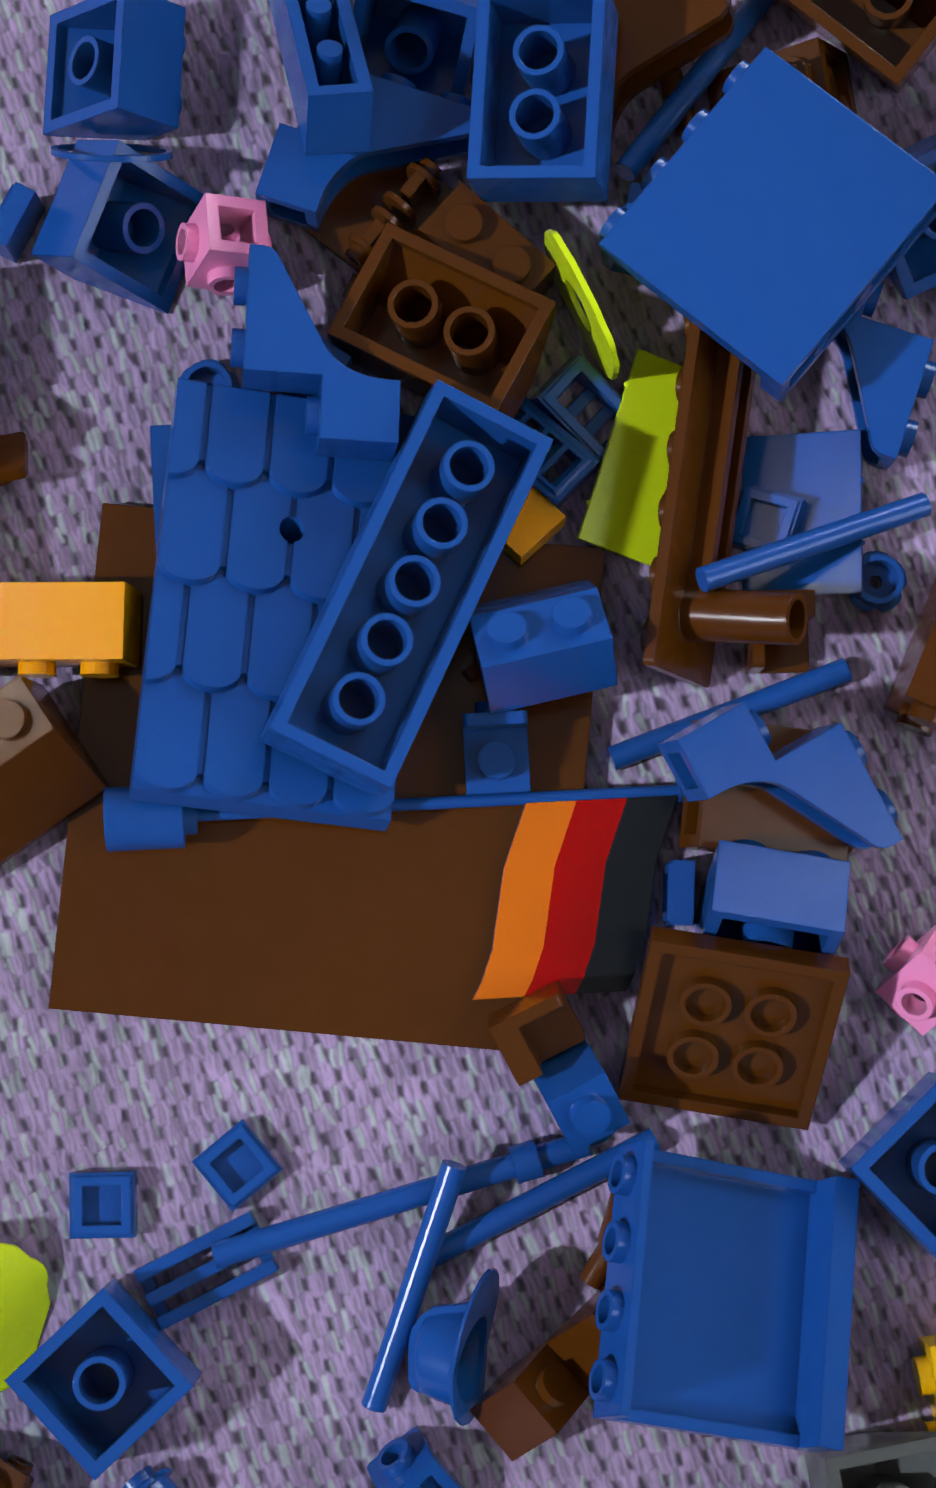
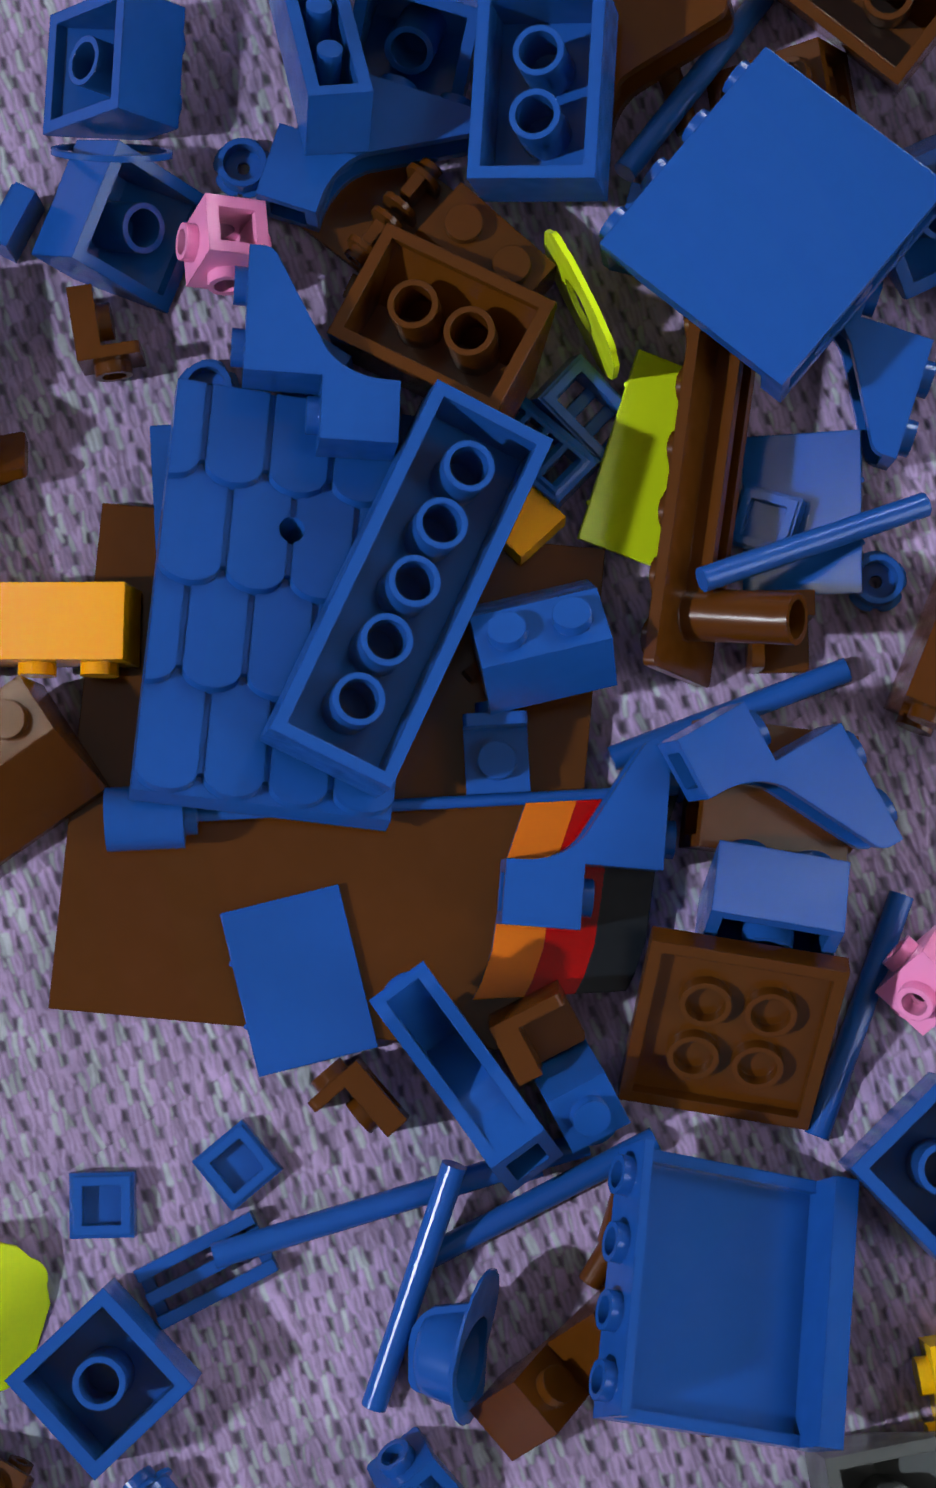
blue tile [662,860,695,926] -> none
none -> reddish brown bracket [66,284,146,382]
none -> blue plate [213,138,269,199]
none -> blue window [220,884,378,1077]
none -> reddish brown bracket [307,1057,410,1137]
none -> blue arch [369,961,564,1193]
none -> blue arch [496,739,680,930]
none -> blue bar [804,890,914,1141]

